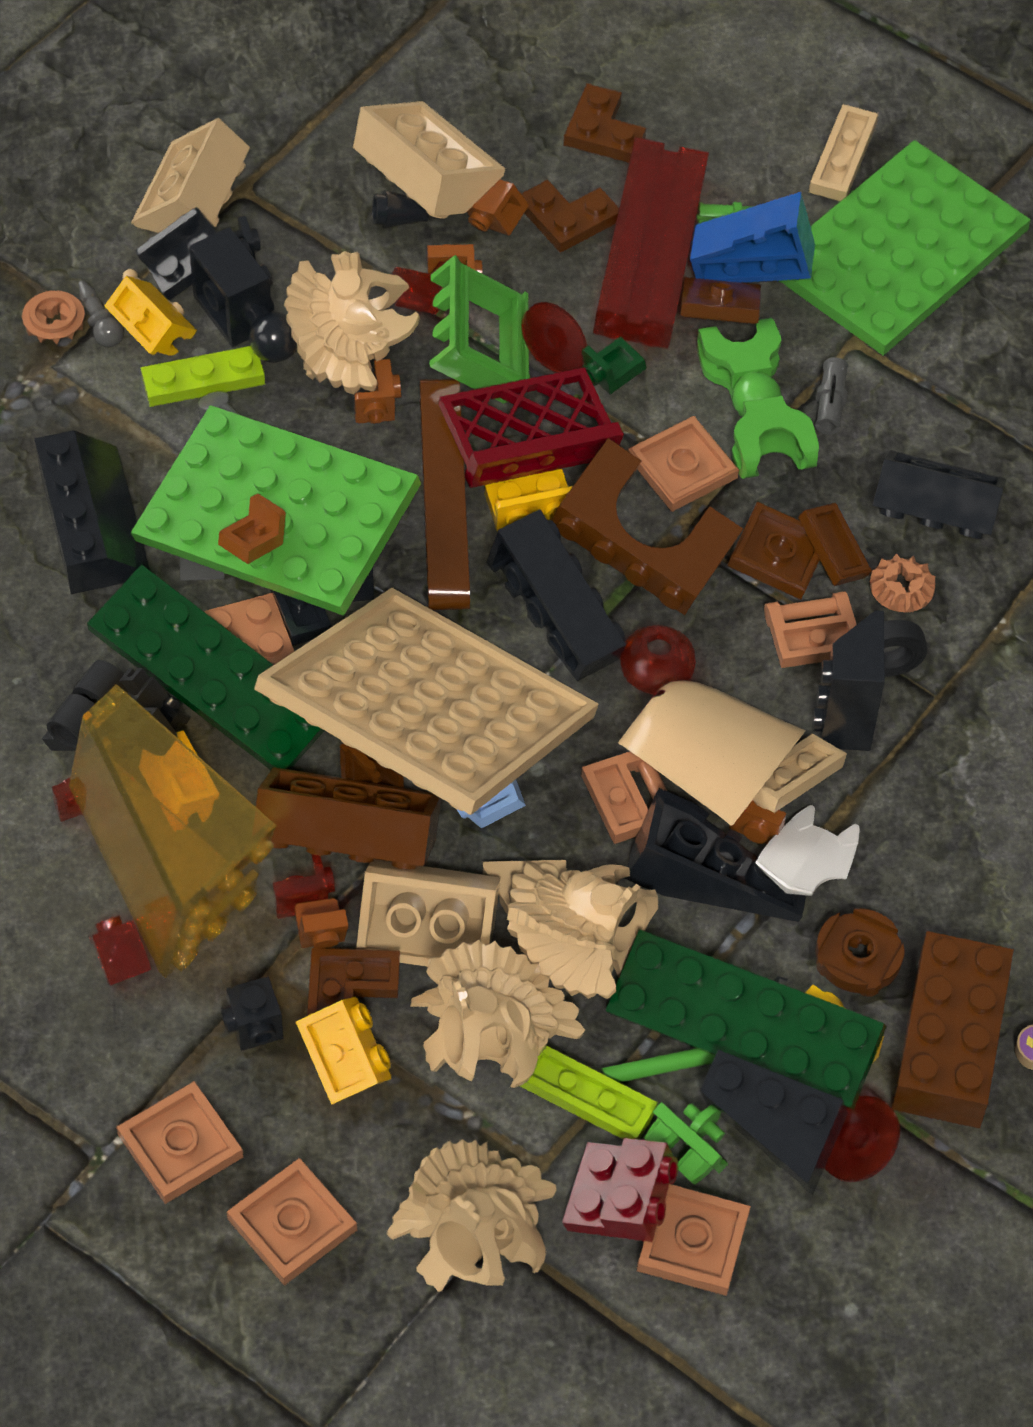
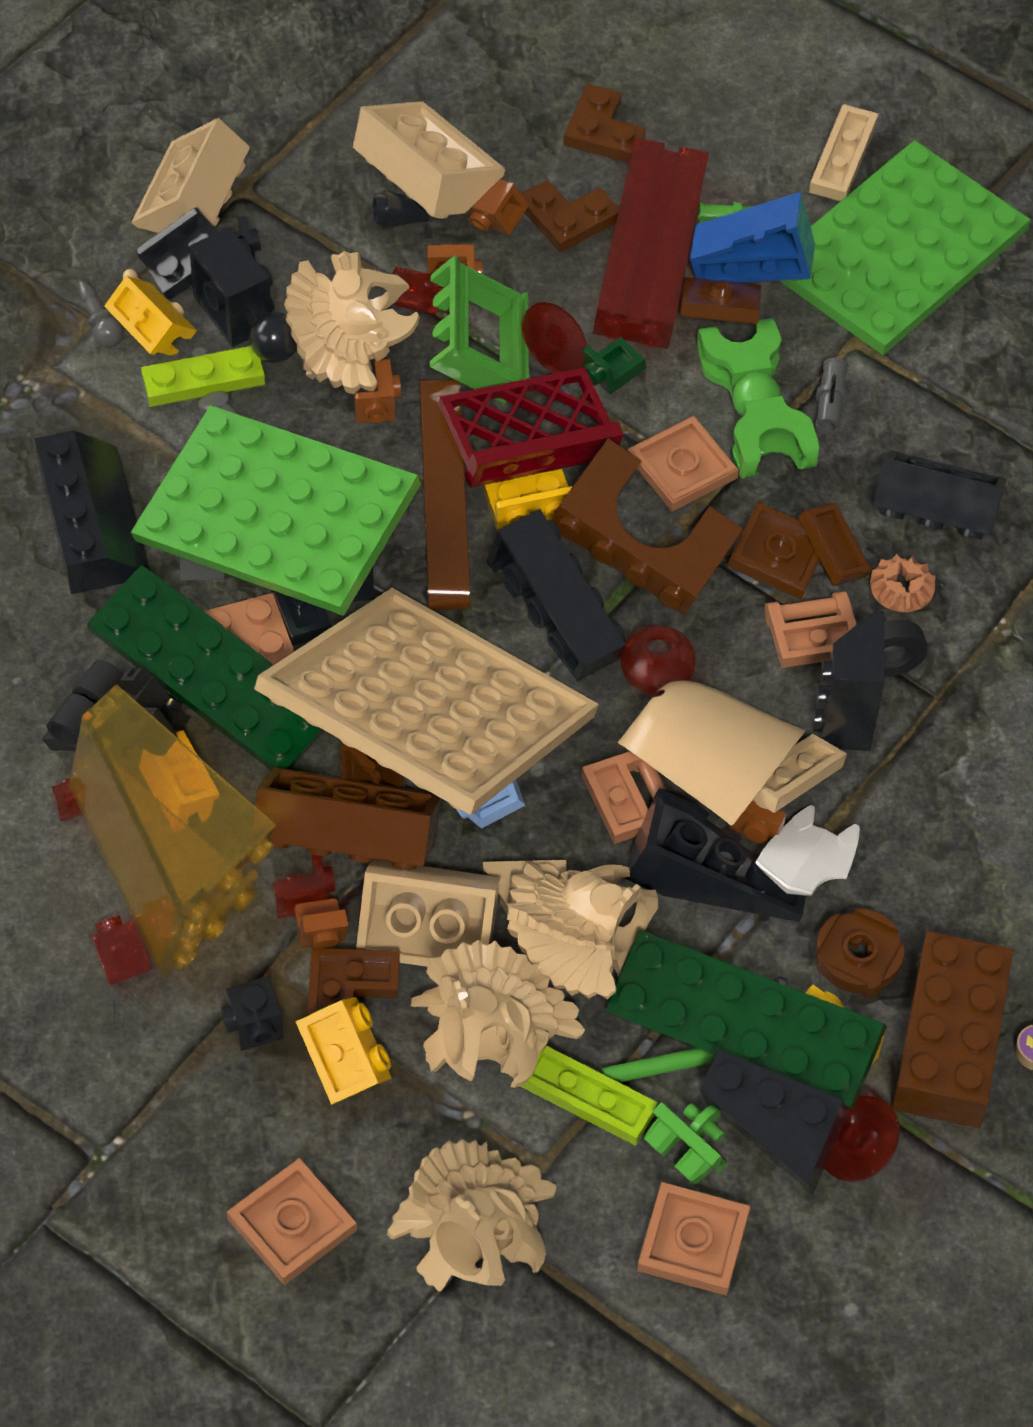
nougat gear [22,291,85,344] -> none
nougat plate [117,1081,243,1204] -> none
dark orange bracket [218,493,286,564] -> none
plate [562,1138,678,1242] -> none

